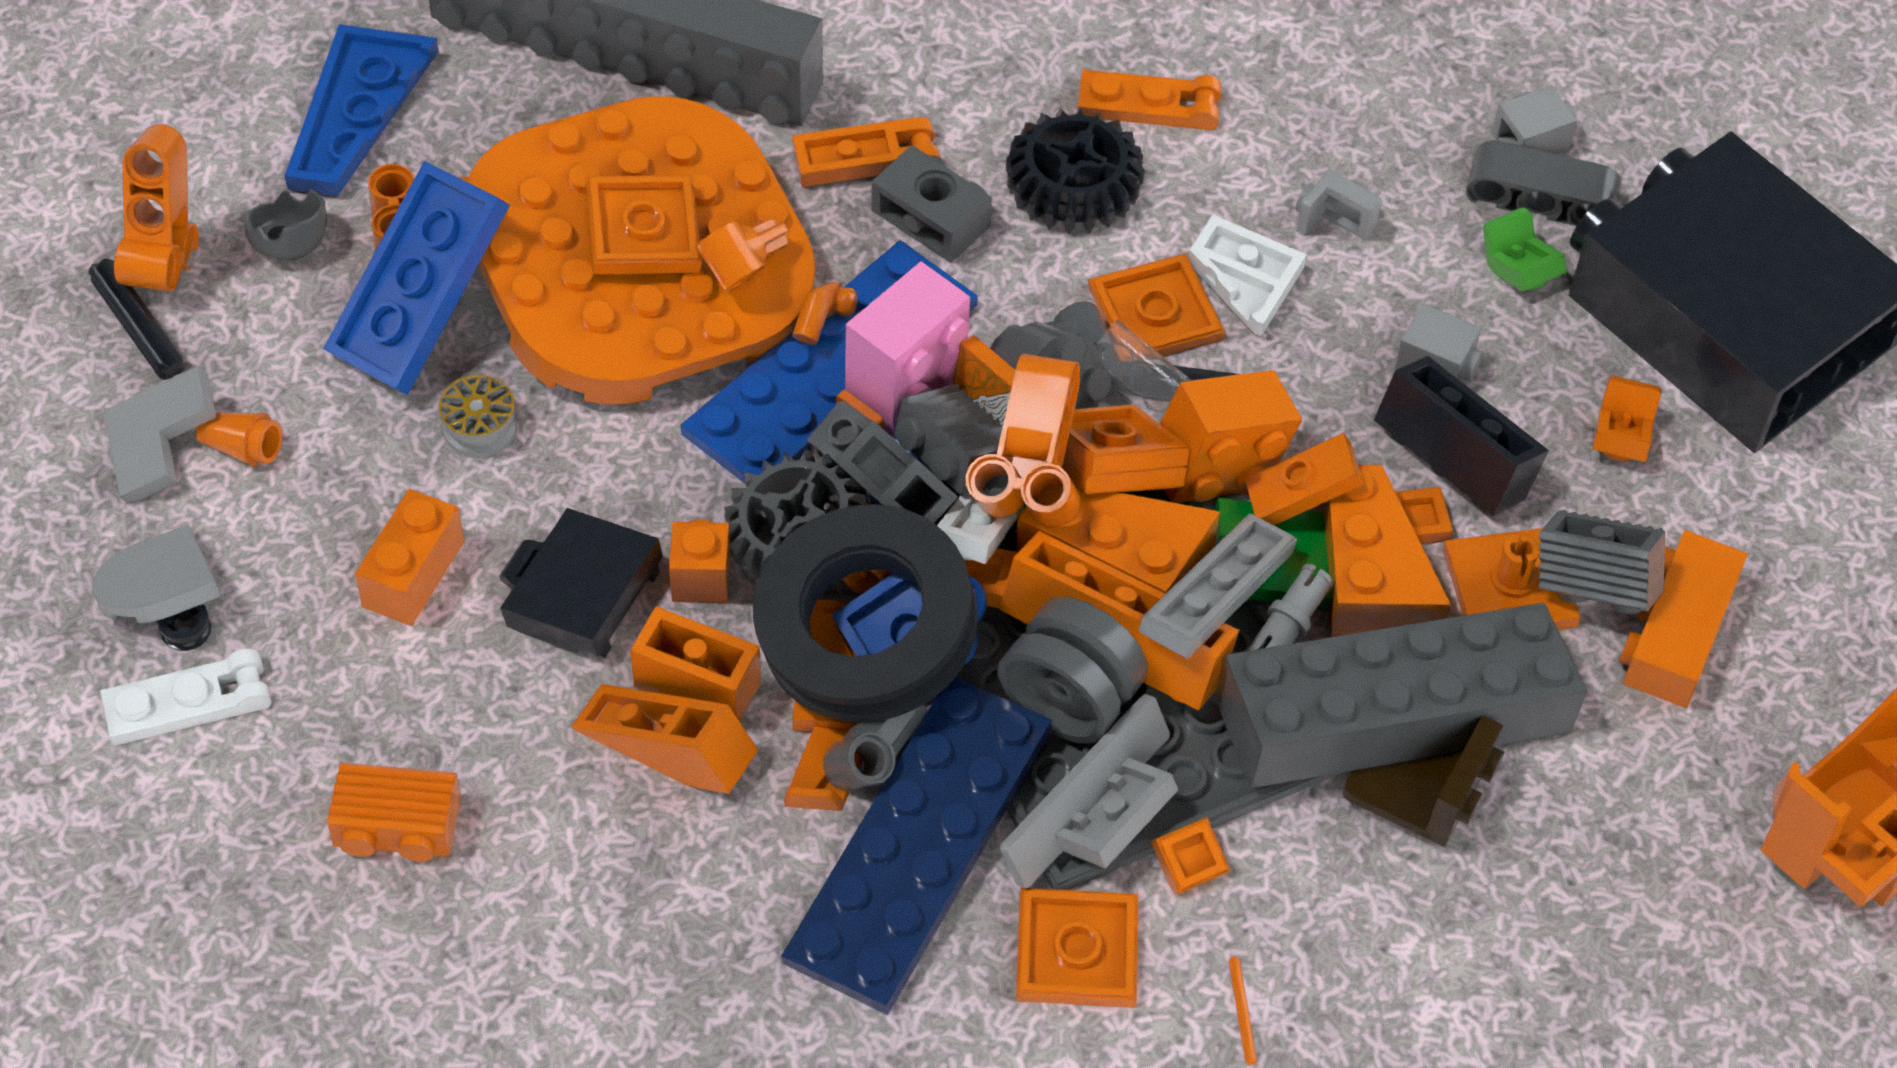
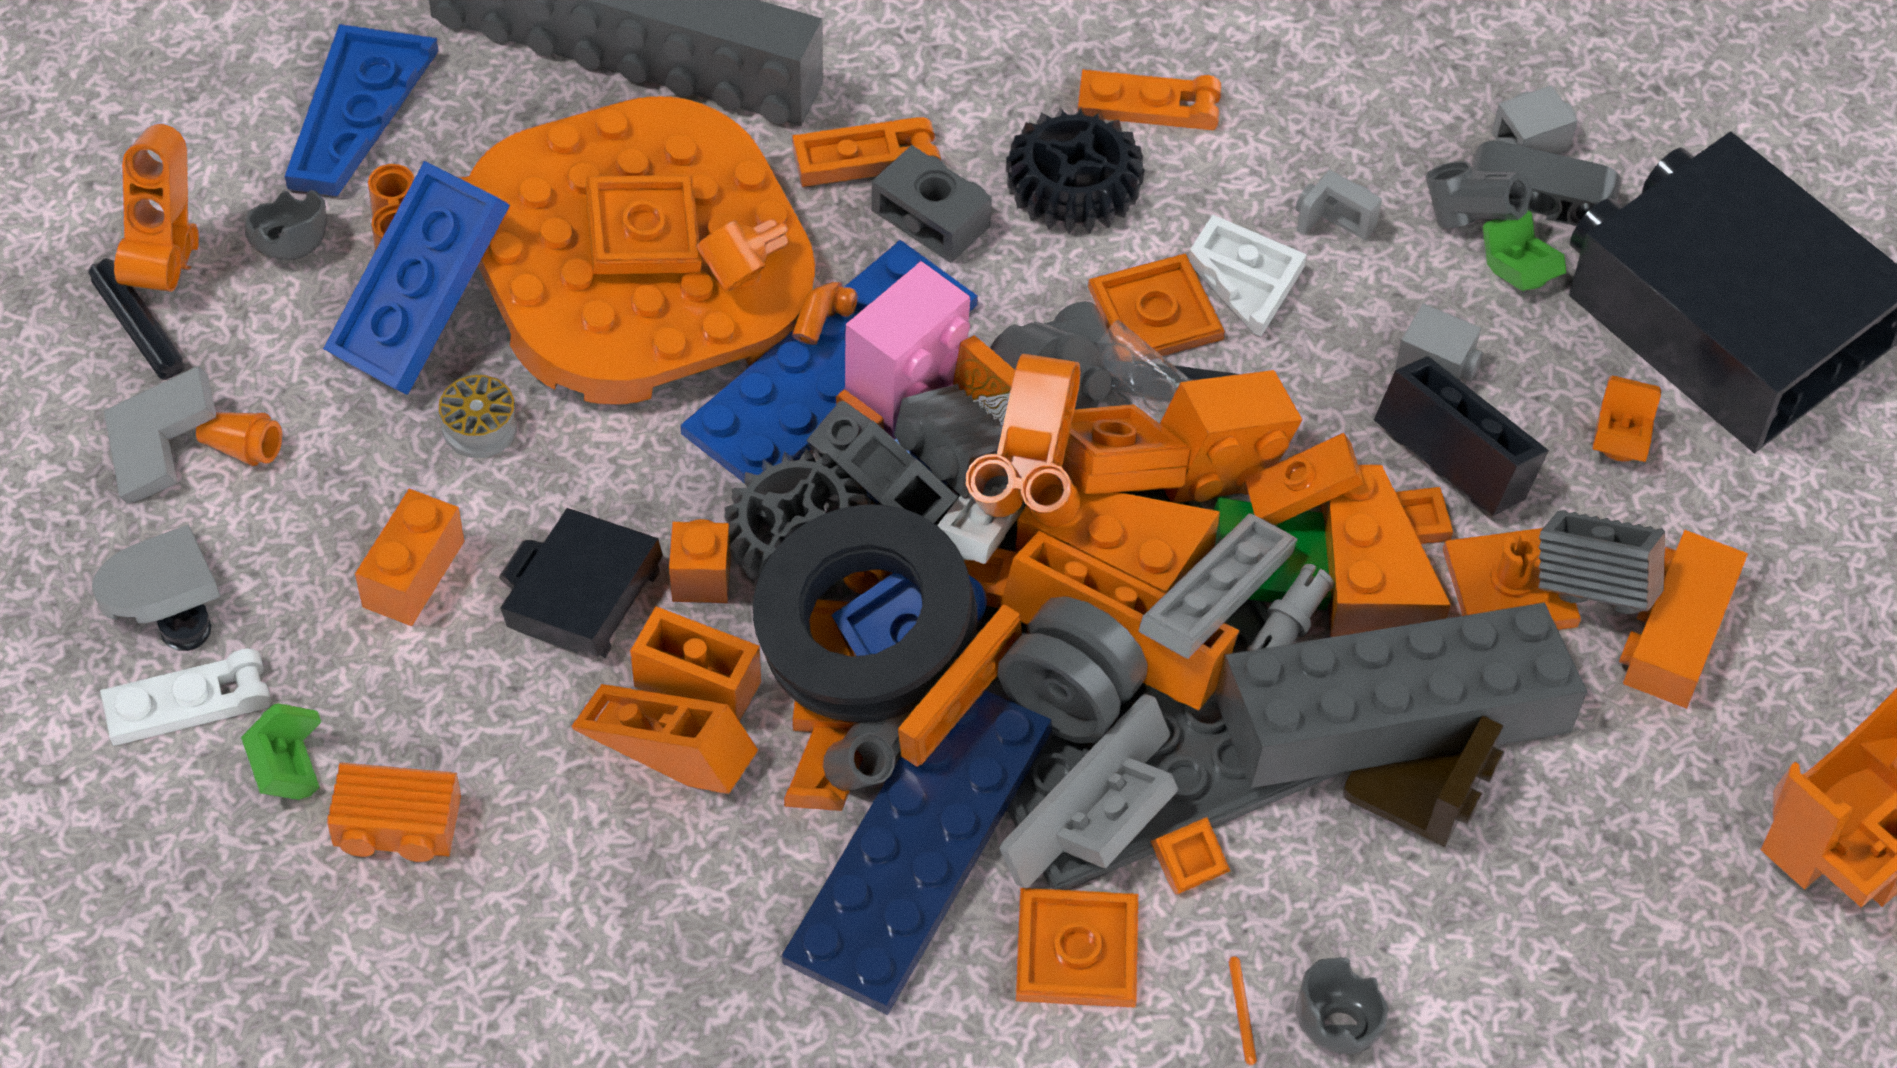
none -> bright green bracket [241,704,321,800]
none -> orange tile [898,604,1022,767]
none -> dark grey hair [1296,957,1389,1055]
none -> dark grey piece [1426,161,1532,228]

